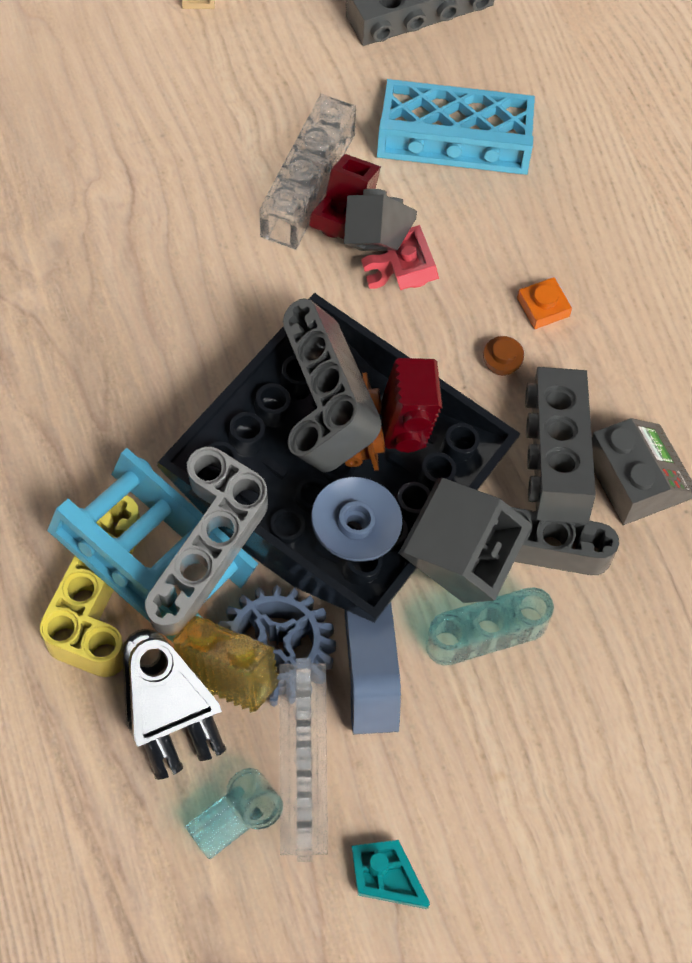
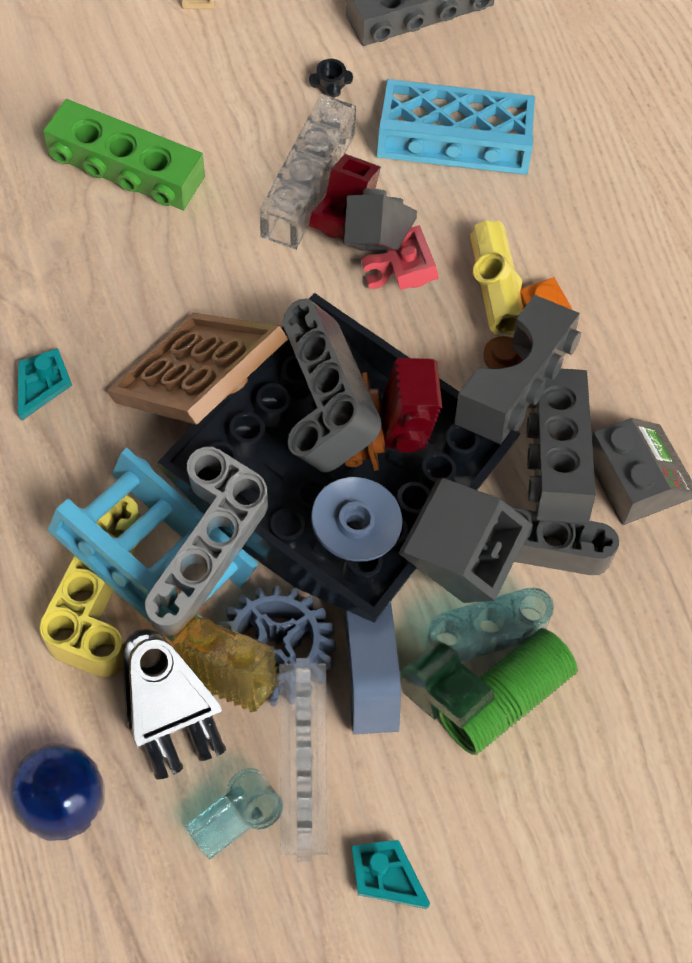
none -> clear blue cylinder [9,743,105,841]
none -> teal piece [18,348,72,420]
none -> bright green brick [43,99,205,211]
none -> medium nougat plate [107,313,288,425]
none -> black plate [309,58,353,98]
none -> clear green brick [400,641,495,729]
none -> bright green piece [439,628,578,755]
none -> dark grey arch [454,295,581,444]
none -> light yellow piece [470,220,524,336]

